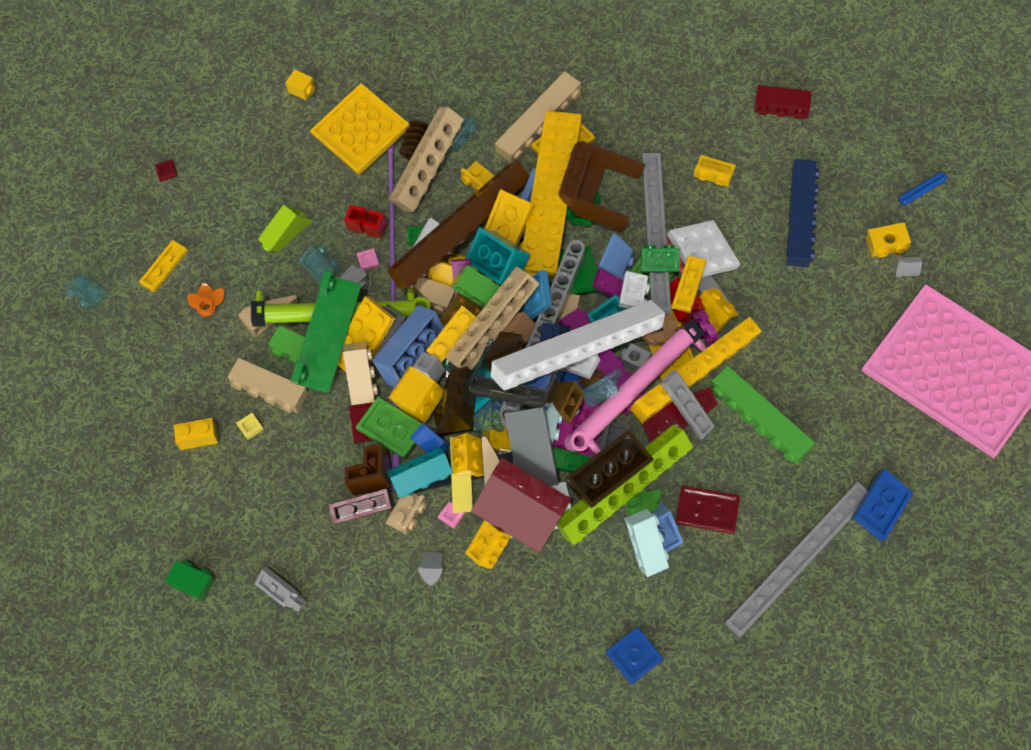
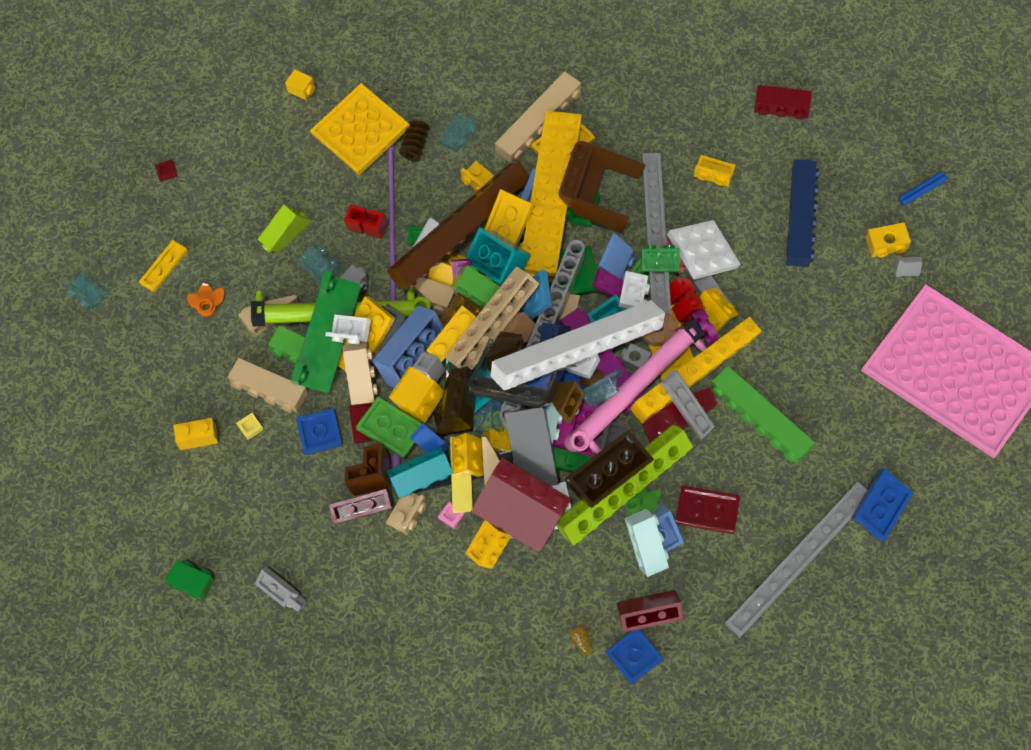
bright pink tile [356,248,380,271] -> none
tan brick [388,107,464,212] -> none
light grey tile [418,552,443,586] -> none
yellow tile [672,255,707,313] -> none
none -> blue plate [296,408,343,455]
none -> white bracket [325,315,371,345]
none -> clear yellow cone [569,625,594,657]
none -> dark red brick [616,590,684,632]

